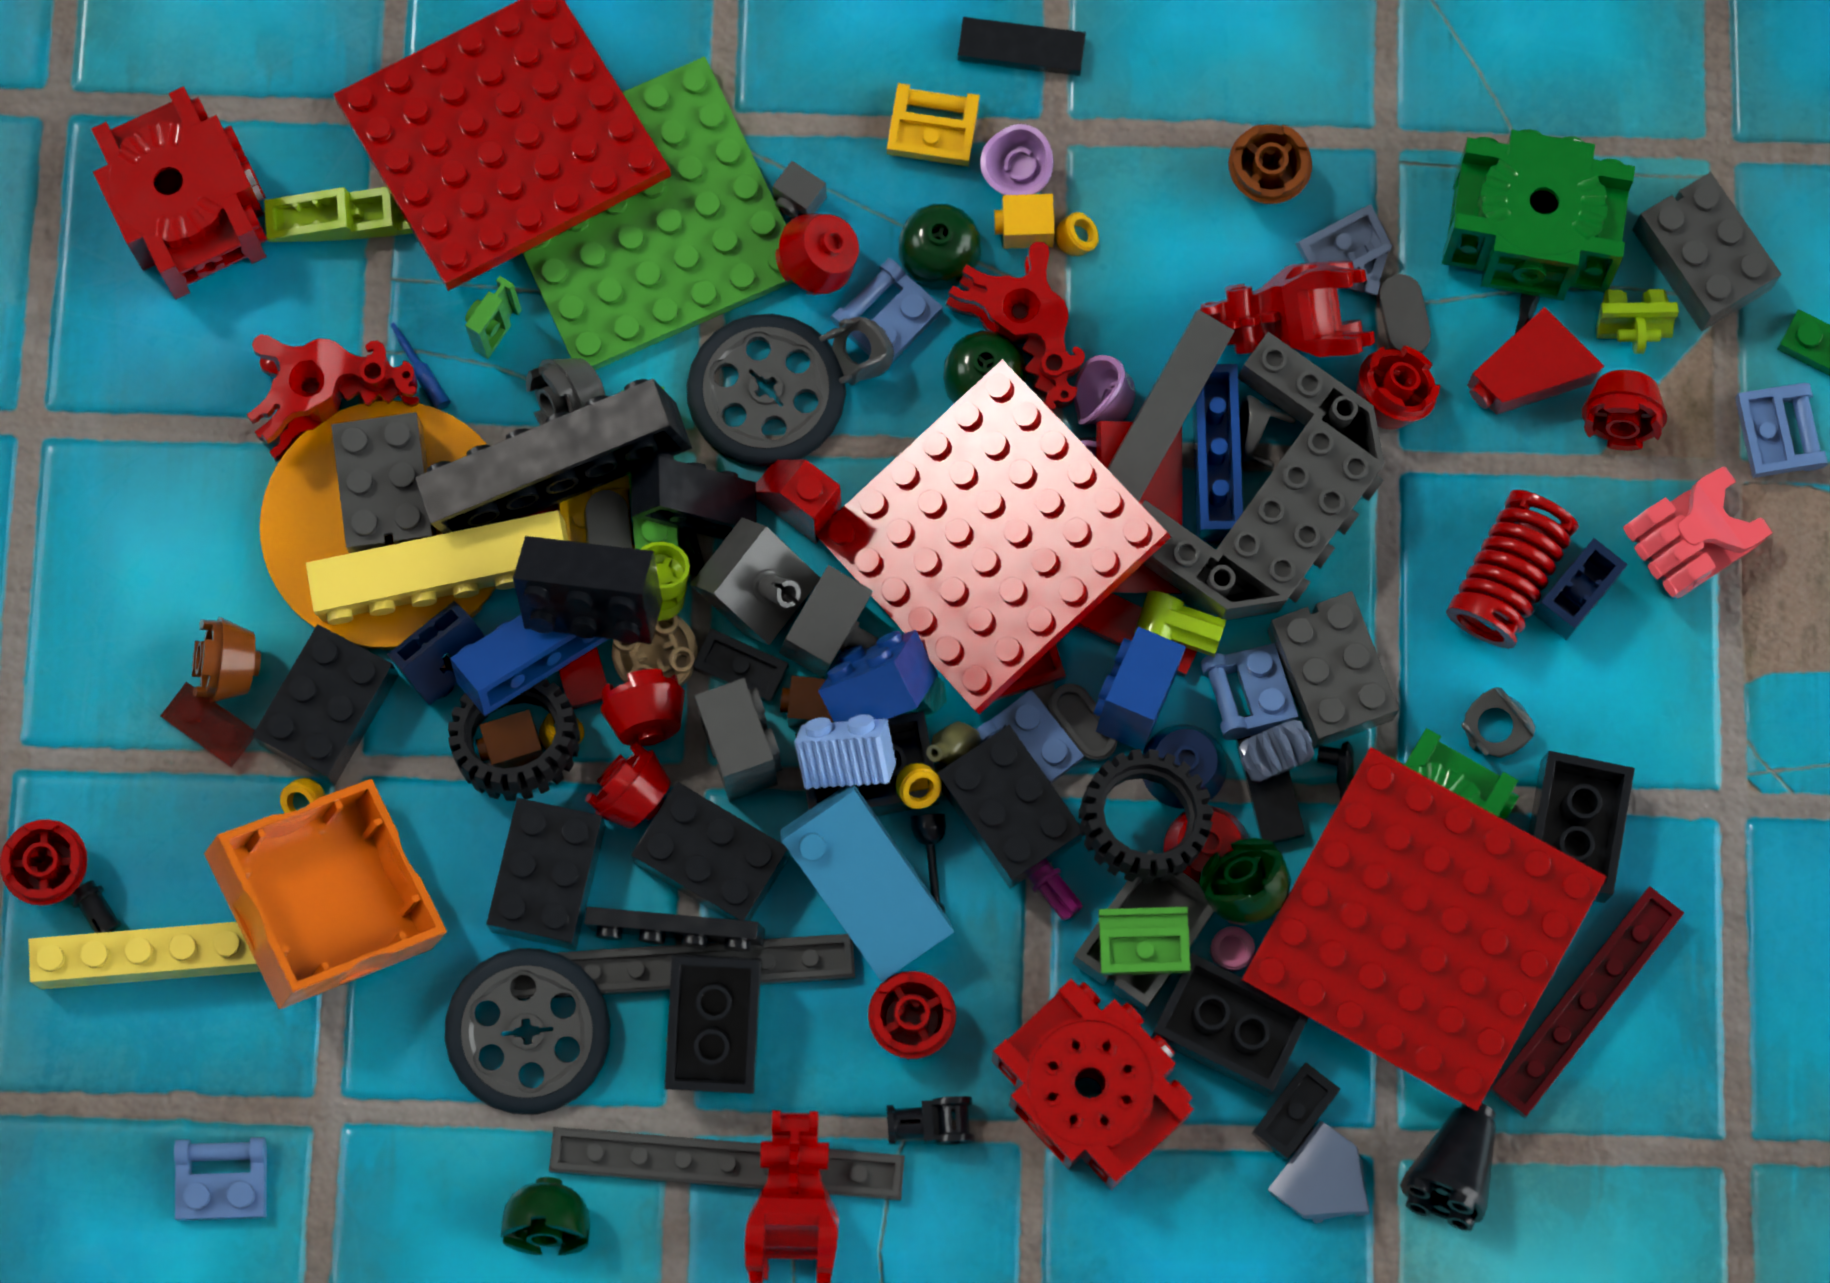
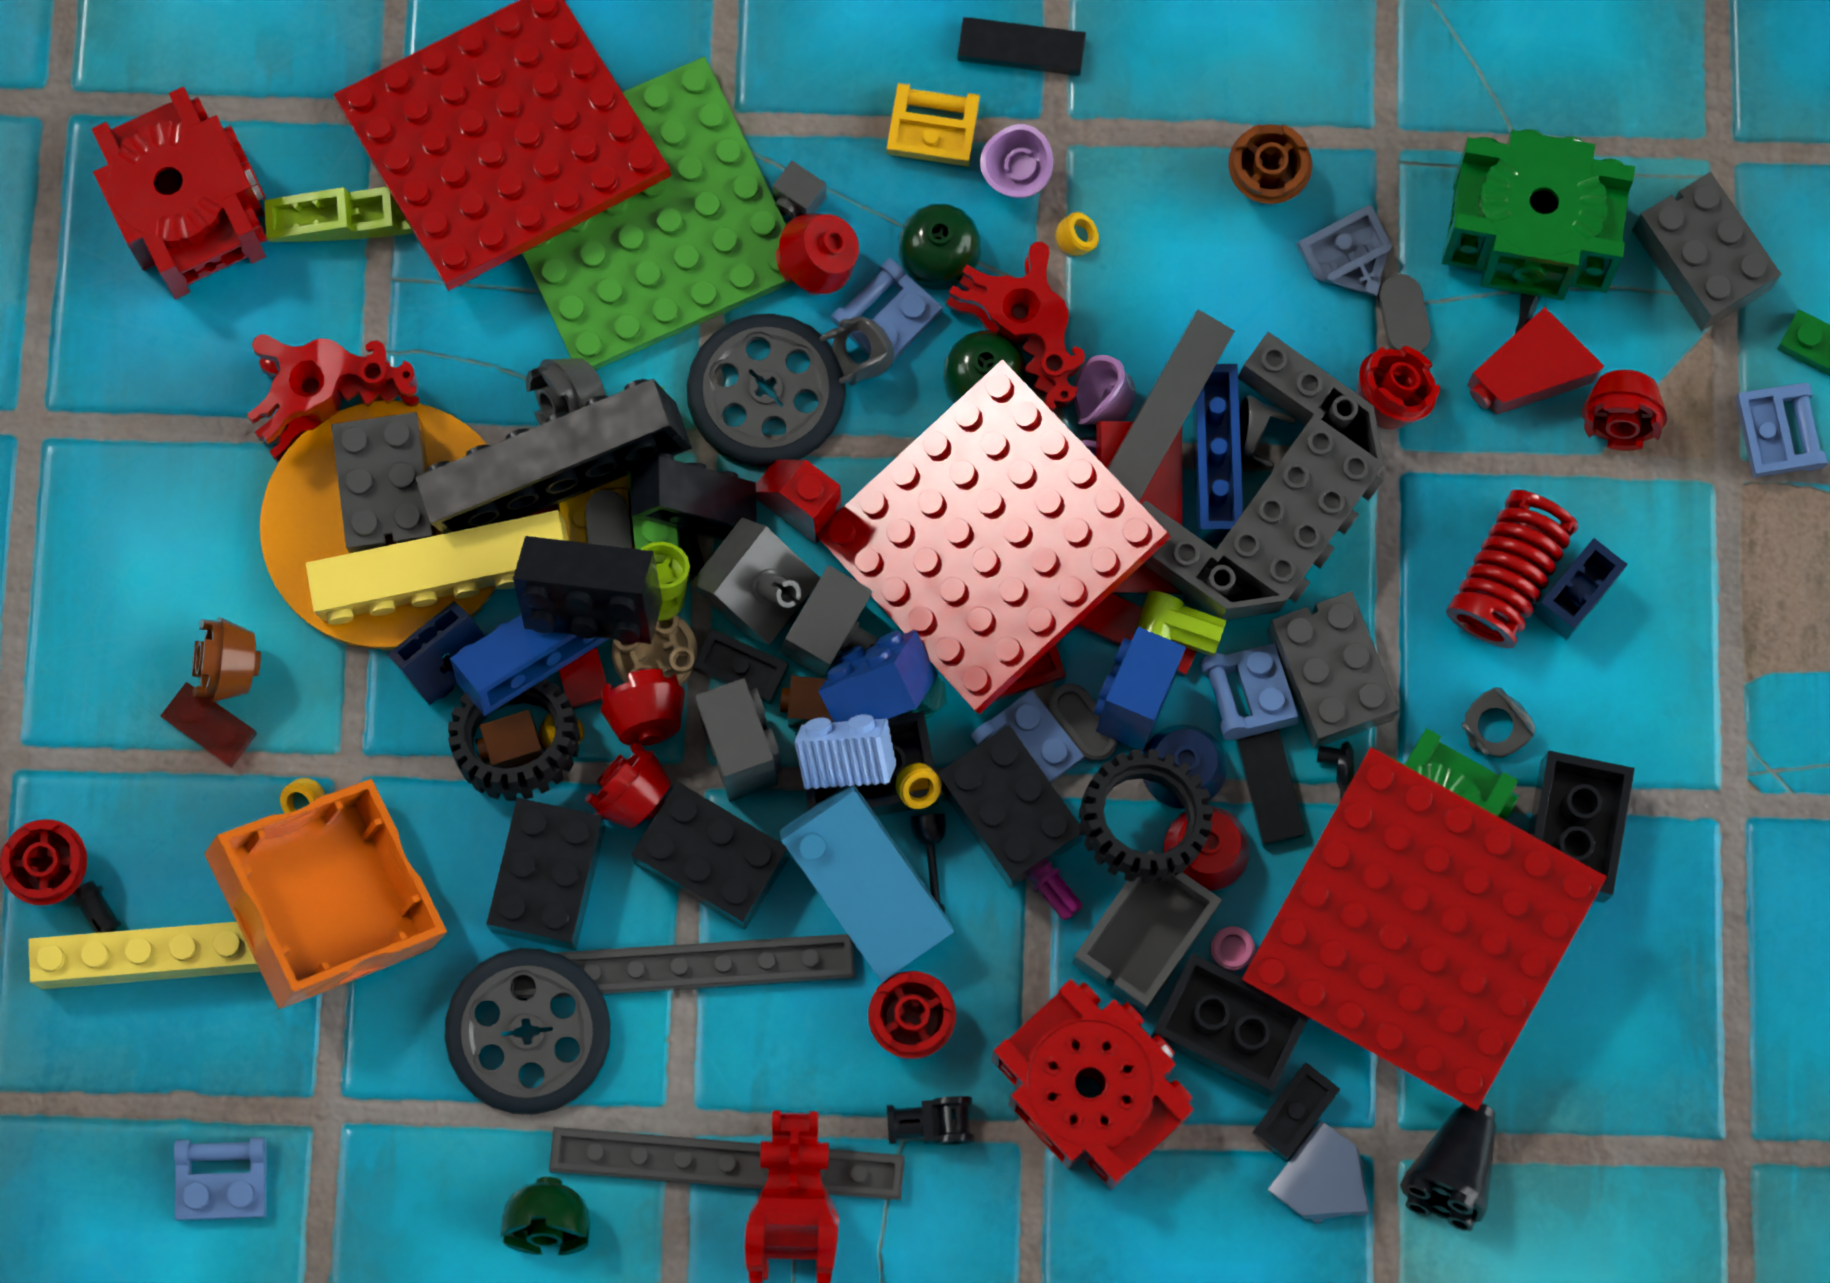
black brick [252,624,399,786] -> none
blue piece [390,322,450,410] -> none
bright green plate [465,275,522,359] -> none
black plate [584,907,765,952] -> none
black brick [665,954,762,1094] -> none
olive plant [927,721,981,766] -> none
yellow brick [994,194,1055,249] -> none
bright green plate [1098,907,1190,975] -> none
dark green cylinder [1199,838,1291,926] -> none
red animal [1200,261,1375,357] -> none
sand blue gear [1238,720,1315,782] -> none
dark red plate [1489,886,1684,1118] -> none
lime hips [1596,289,1679,354] -> none
coral piece [1623,466,1773,599] -> none

